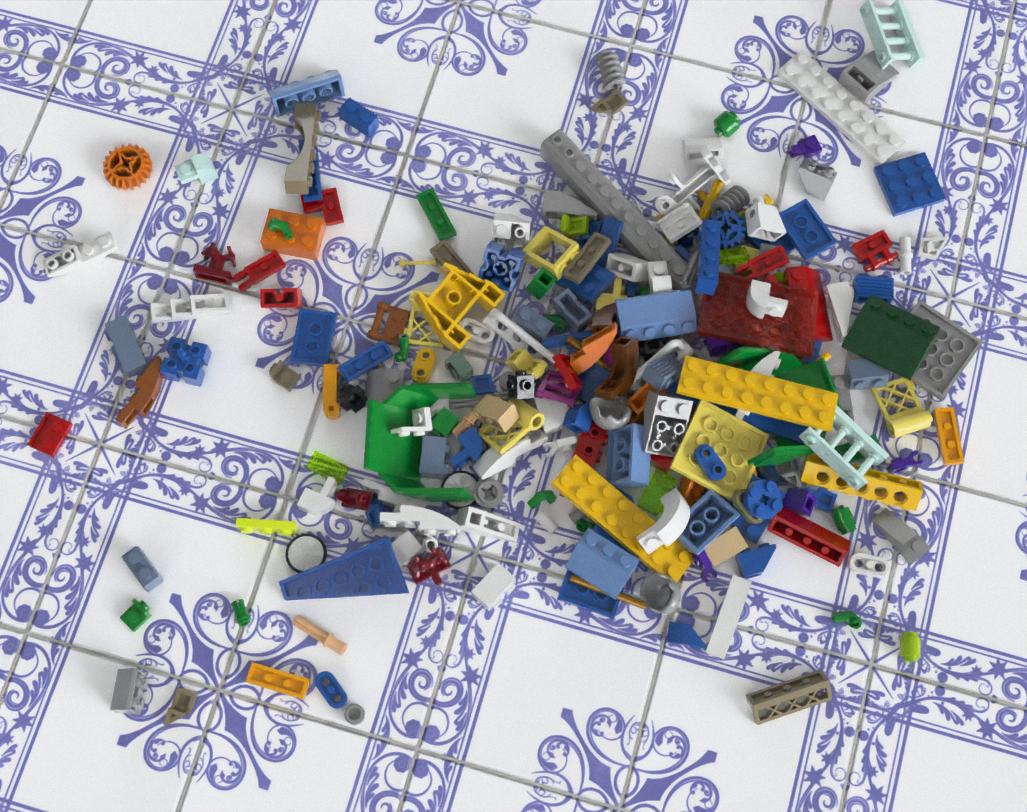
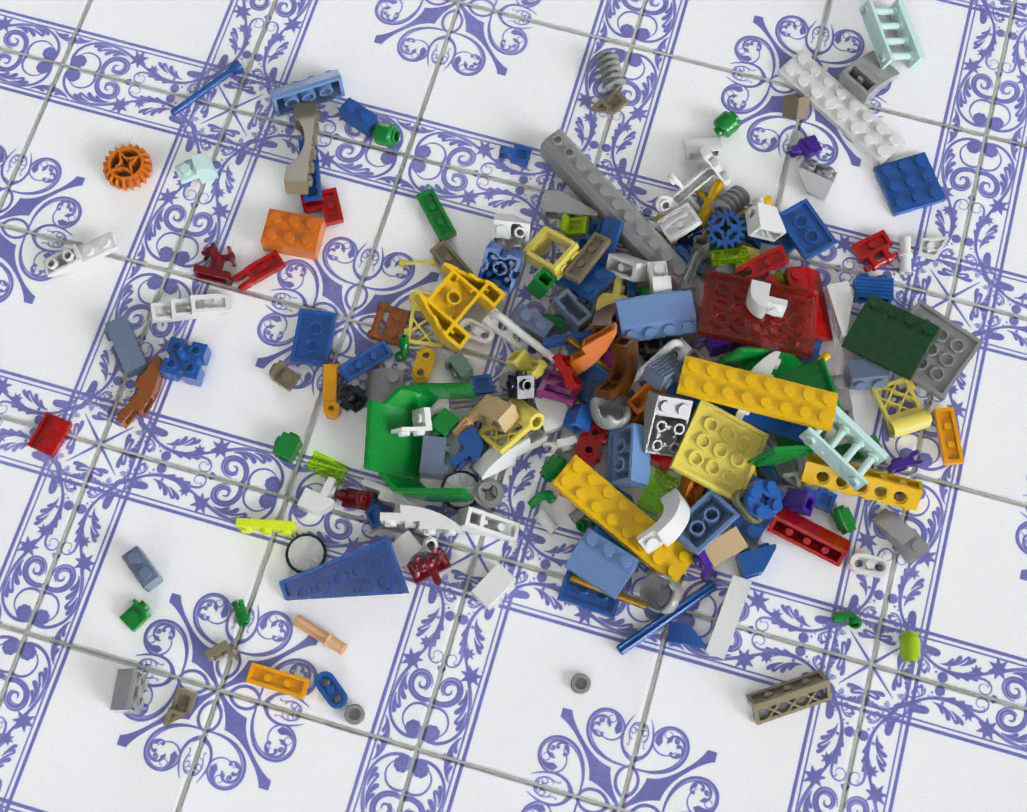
red brick [260,288,303,309] -> none
green arm [267,218,294,240] -> none
blue plate [693,444,726,481] -> none
blue arch [695,219,721,295] -> none
none -> blue piece [170,59,245,116]
none -> dark tan bracket [204,639,238,662]
none -> green brick [272,431,303,465]
none -> green head [372,122,400,147]
none -> blue plate [499,144,532,167]
none -> green brick [539,455,568,483]
none -> light grey tile [570,673,591,695]
none -> blue axle [616,581,717,655]
none -> dark tan panel [782,95,810,119]

